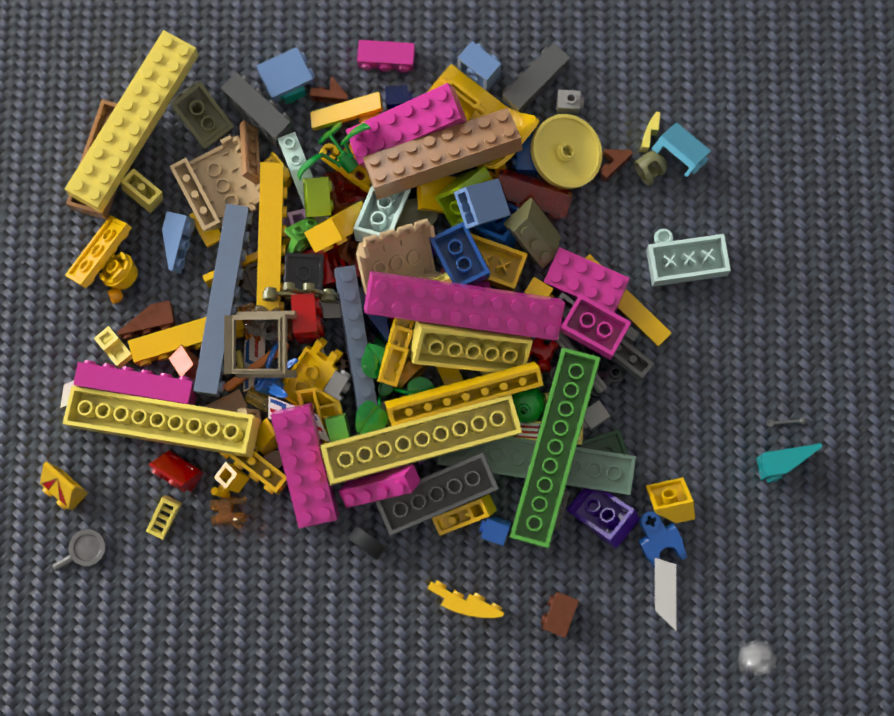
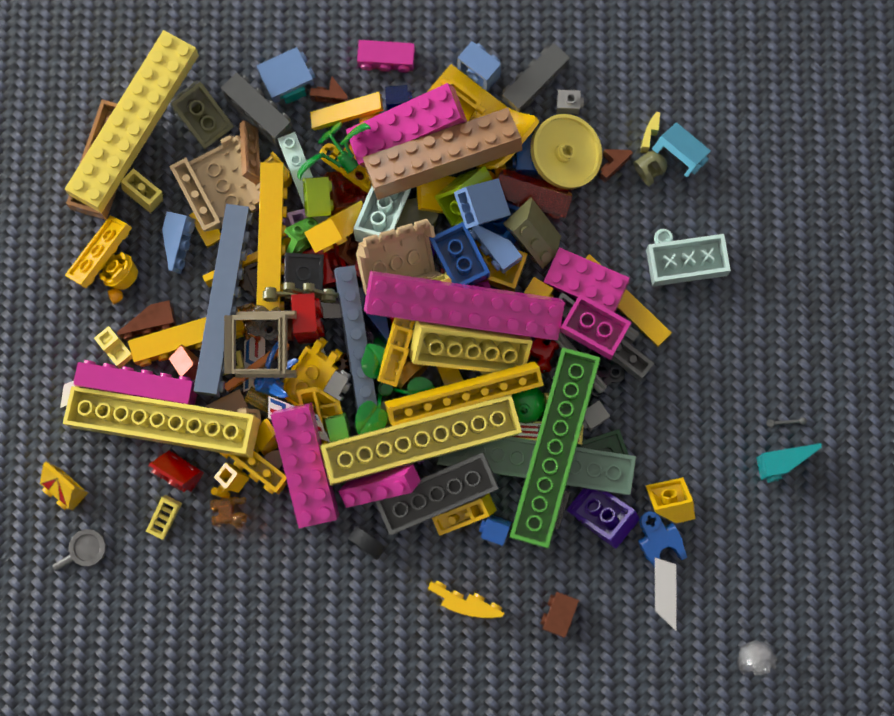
none -> medium blue slope [469,226,522,274]

